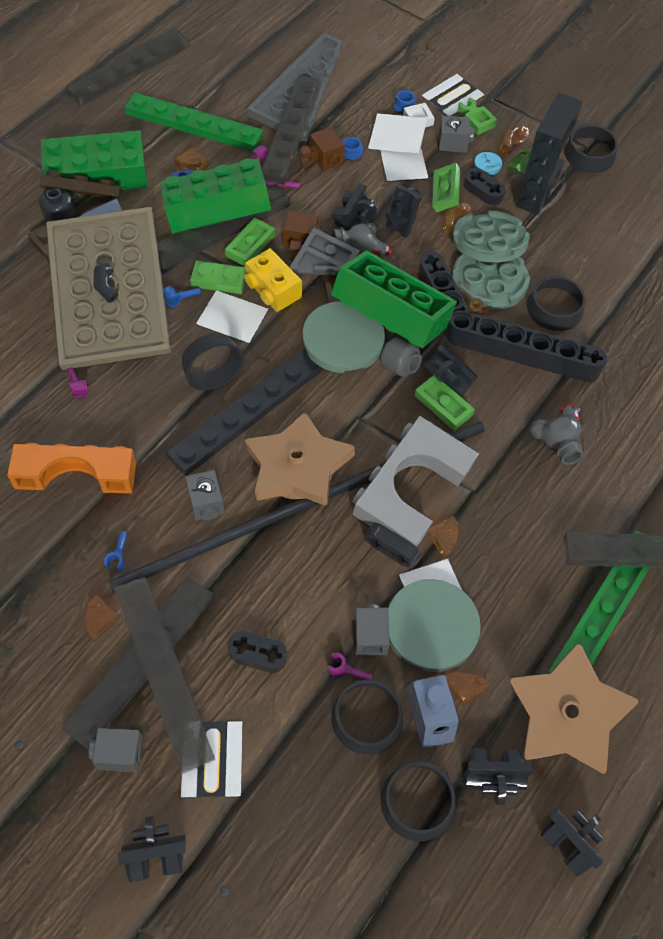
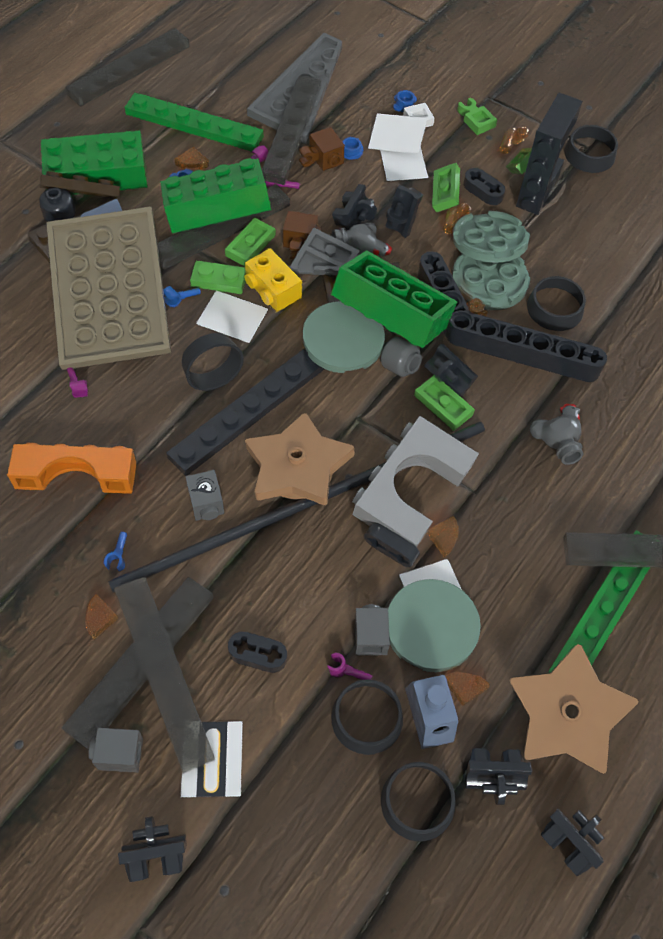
black arm [93,263,119,303] -> none
sticker [422,74,485,116] -> none
dark grey brick [439,116,474,153] -> none
medium azure piece [474,152,502,175] -> none

